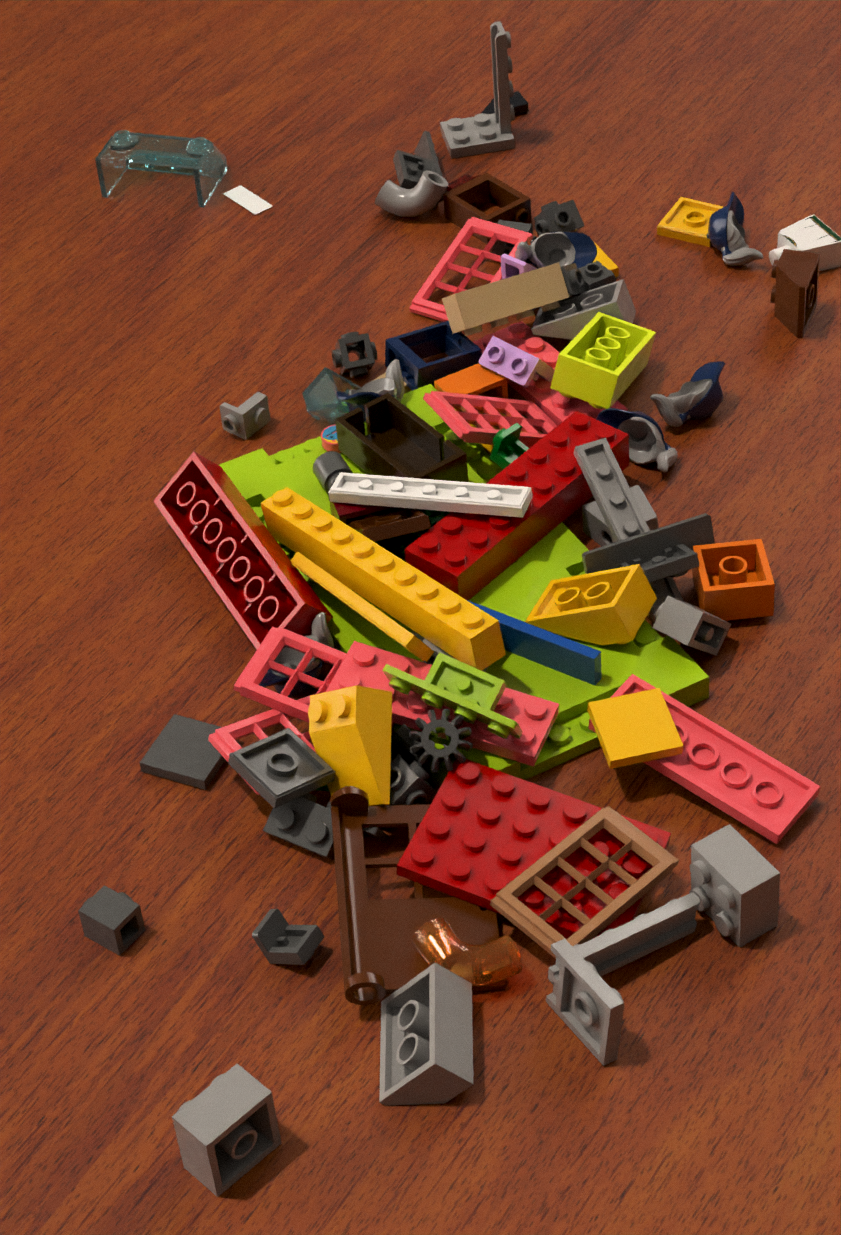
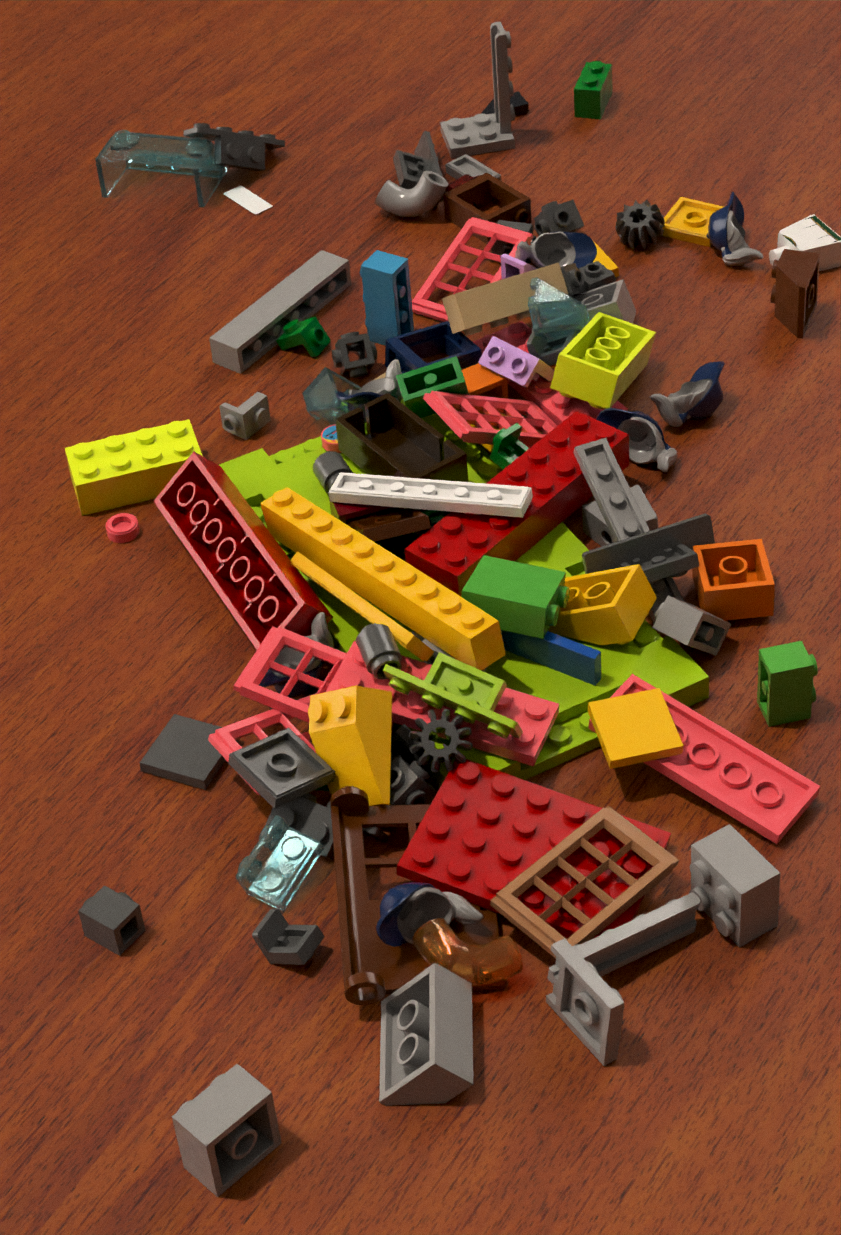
none -> neon yellow brick [65,419,202,516]
none -> coral tile [105,513,140,543]
none -> dark grey bracket [184,123,285,171]
none -> light grey brick [209,250,351,374]
none -> clear light blue bracket [236,815,324,912]
none -> green bracket [276,316,330,357]
none -> dark grey brick [356,623,402,679]
none -> dark azure brick [360,250,414,346]
none -> light grey hair [376,882,484,947]
none -> green brick [396,356,469,418]
none -> light grey tile [445,154,501,184]
none -> bright green brick [462,555,570,639]
none -> dark grey bracket [527,326,577,366]
none -> clear light blue slope [528,277,590,340]
none -> green brick [574,61,613,120]
none -> dark grey gear [615,200,665,250]
none -> bright green brick [757,641,818,727]

